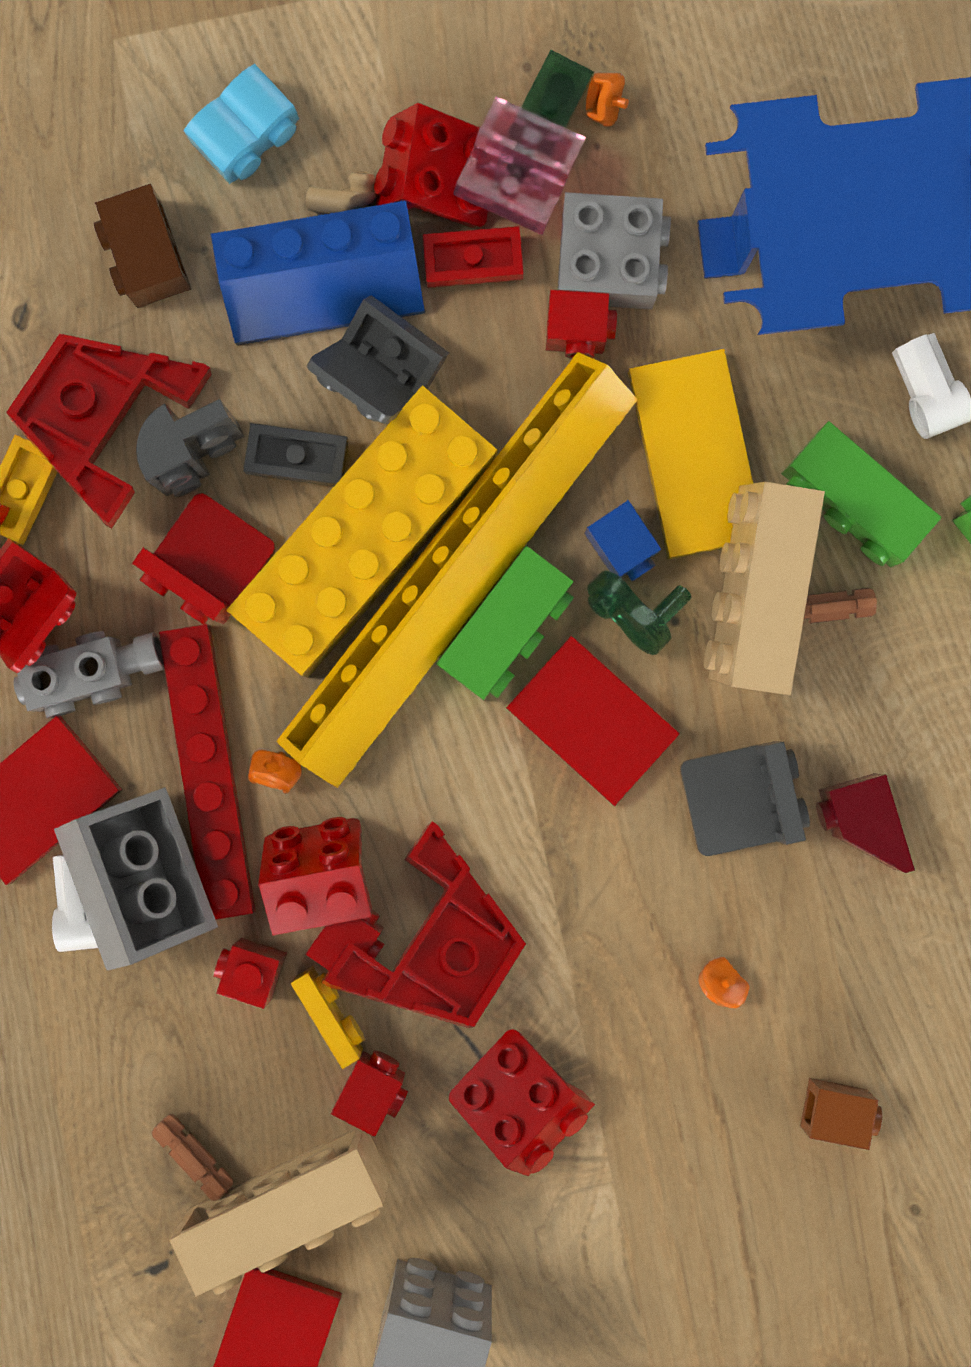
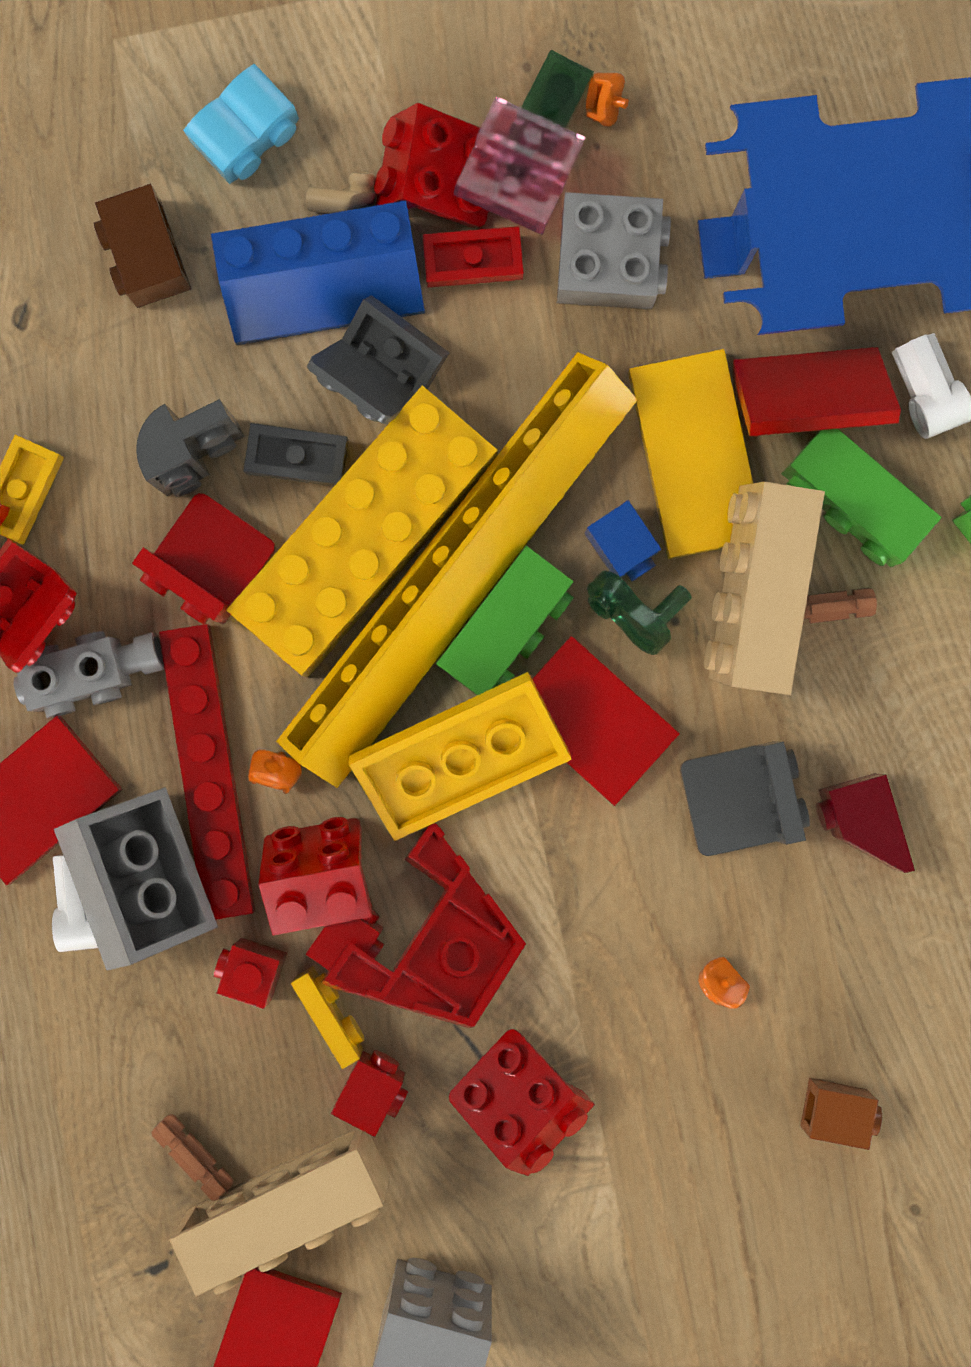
red wing [6,333,212,529] -> none
red brick [545,290,617,359] -> none
none -> yellow plate [349,672,572,841]
none -> red tile [732,347,901,436]

